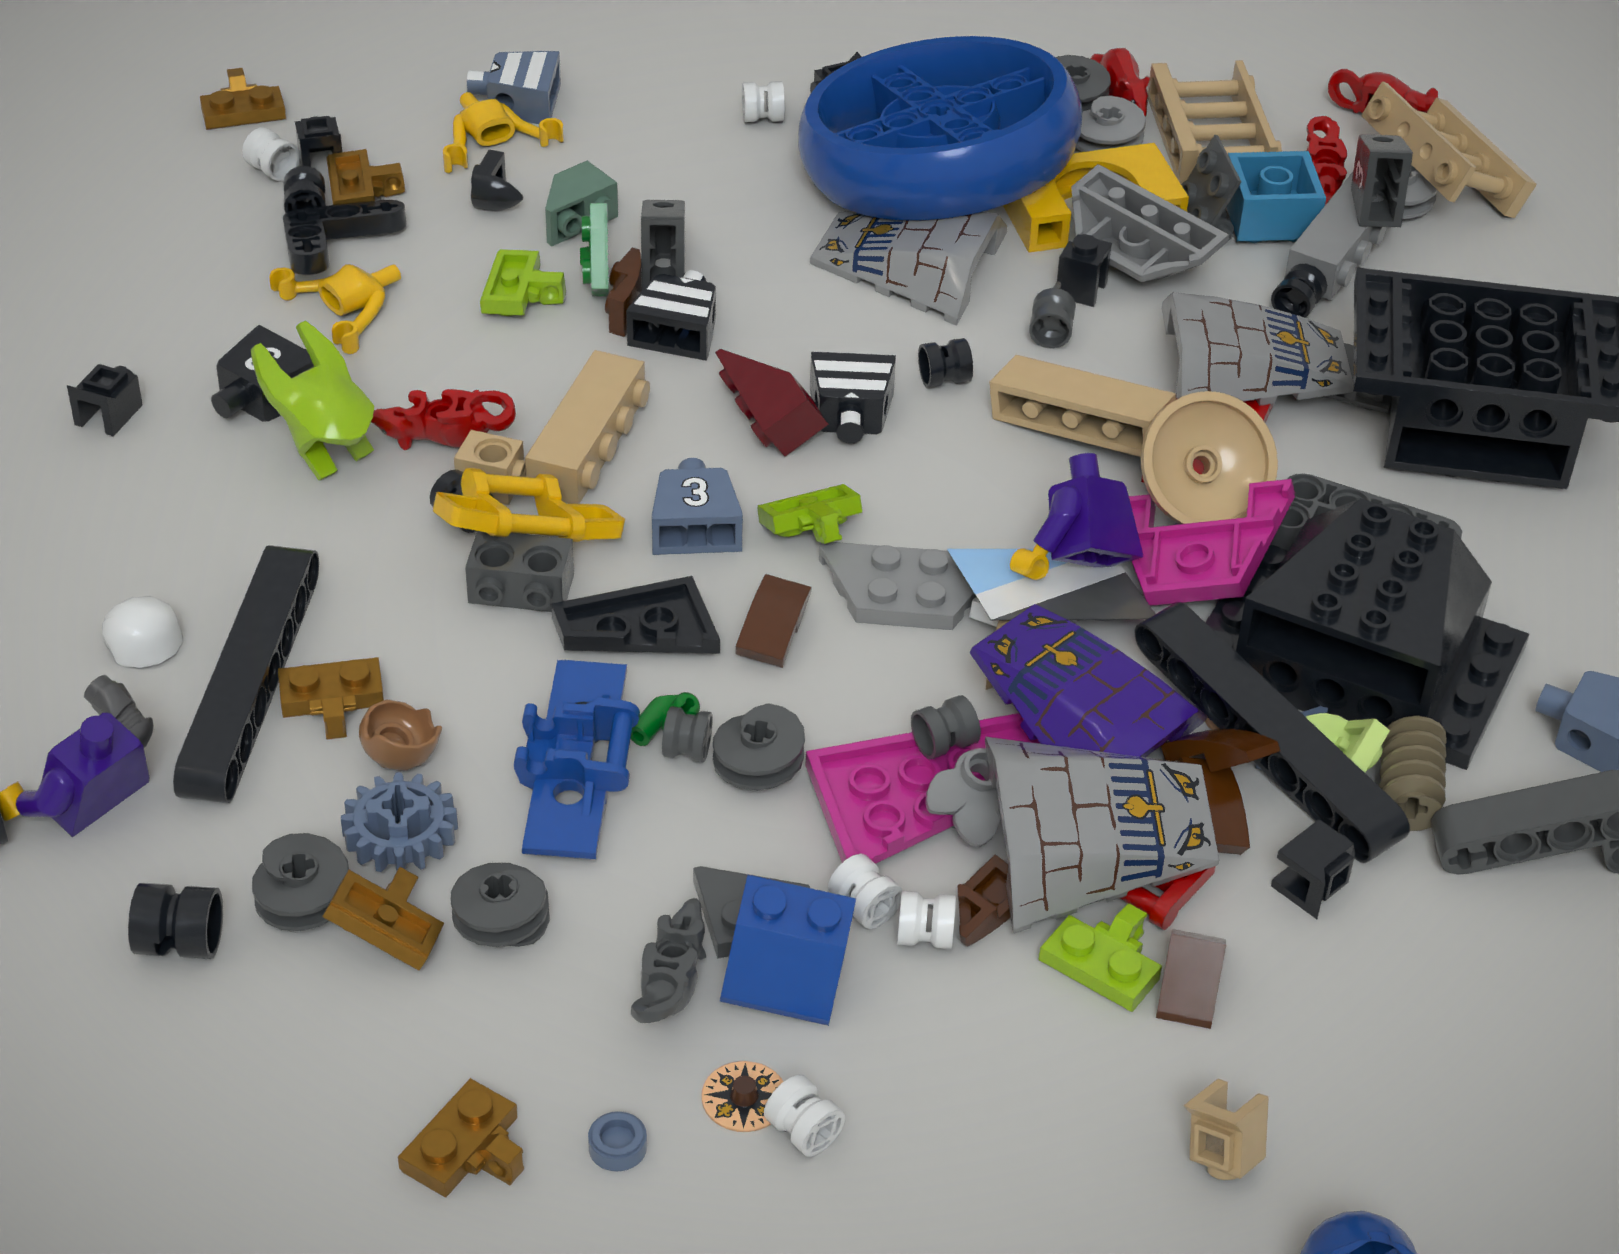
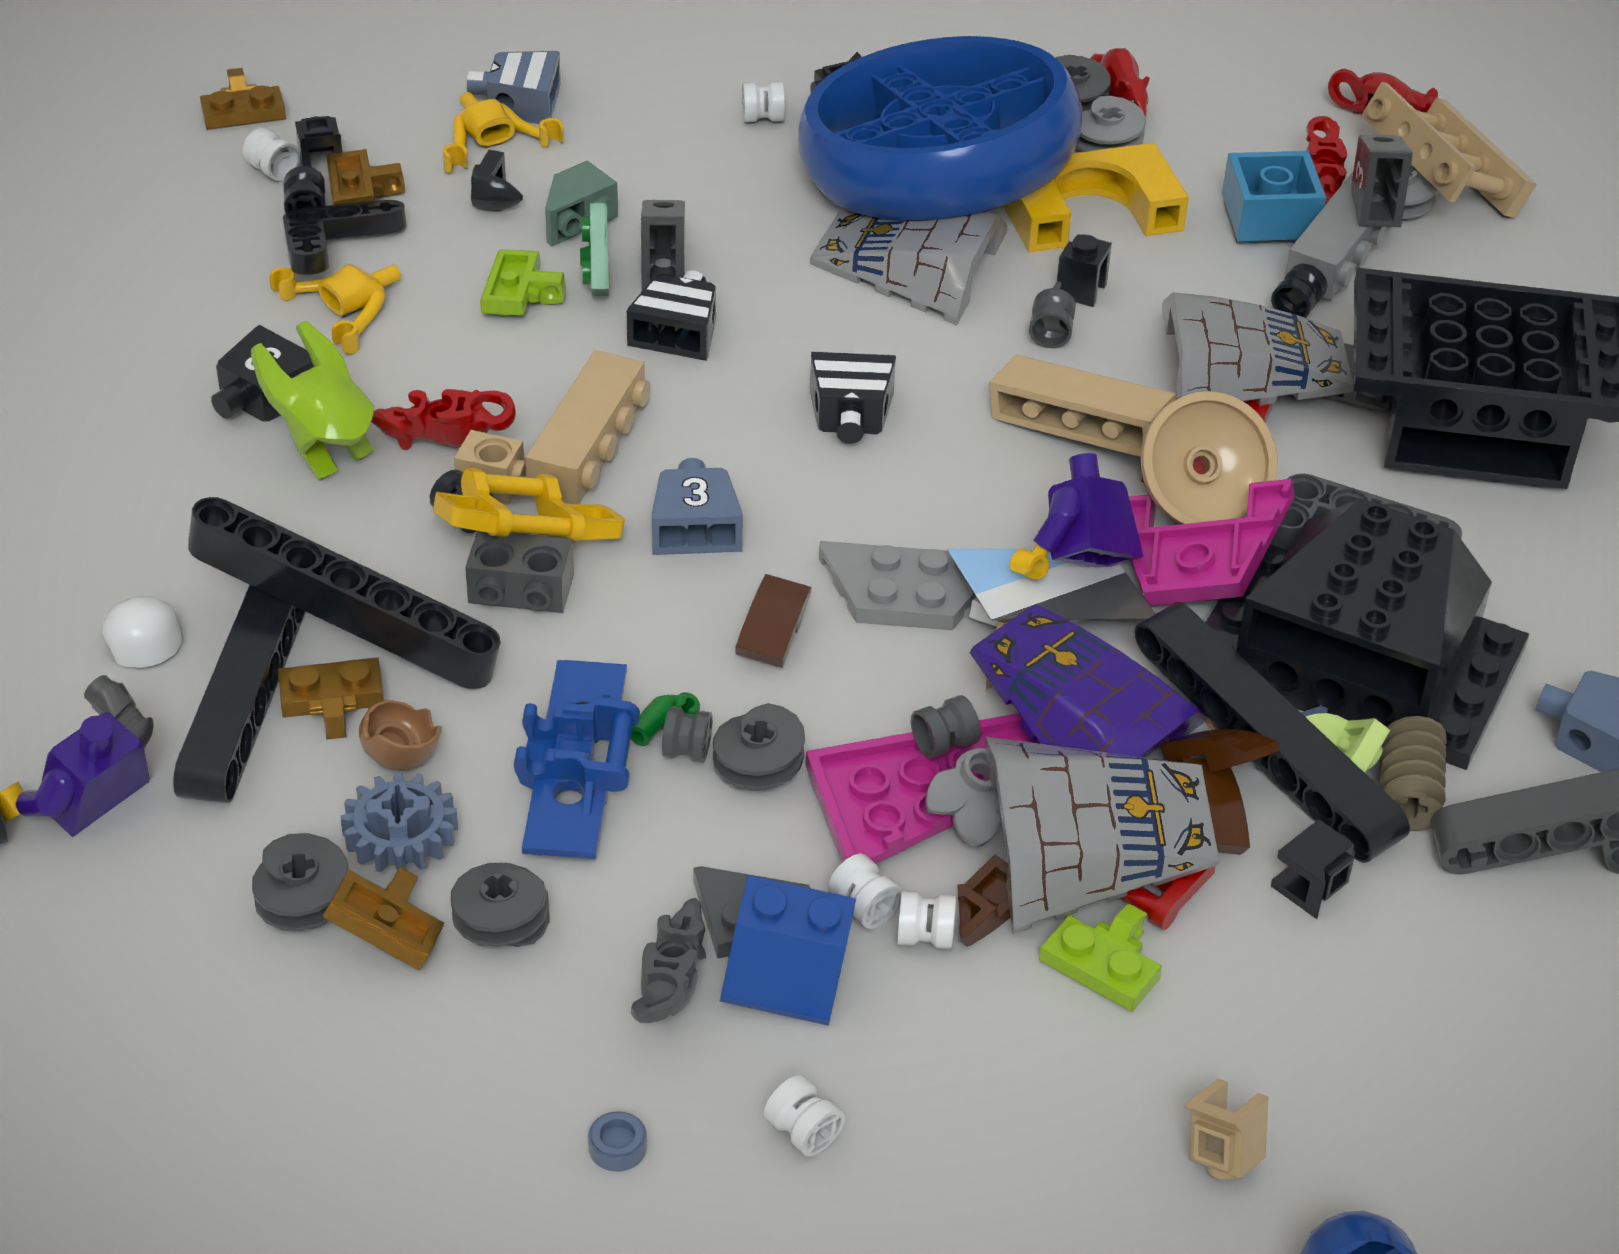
black window [67,364,143,437] -> none
black wheel [128,883,223,959] -> none
pearl gold hinge [398,1078,524,1198] -> none
black wing [551,576,720,654] -> none
reddish brown slope [605,247,642,337] -> none
piece [702,1061,783,1132] -> none
dark red slope [715,349,829,456] -> none
lime hinge [757,484,863,544] -> none
black wheel [918,338,973,387] -> none
light grey wedge [1071,164,1229,282] -> none
tan fence [1148,60,1282,184] -> none
slope [1156,929,1226,1029] -> none
dark grey hinge [1181,135,1241,240] -> none
none -> black beam [188,497,501,689]

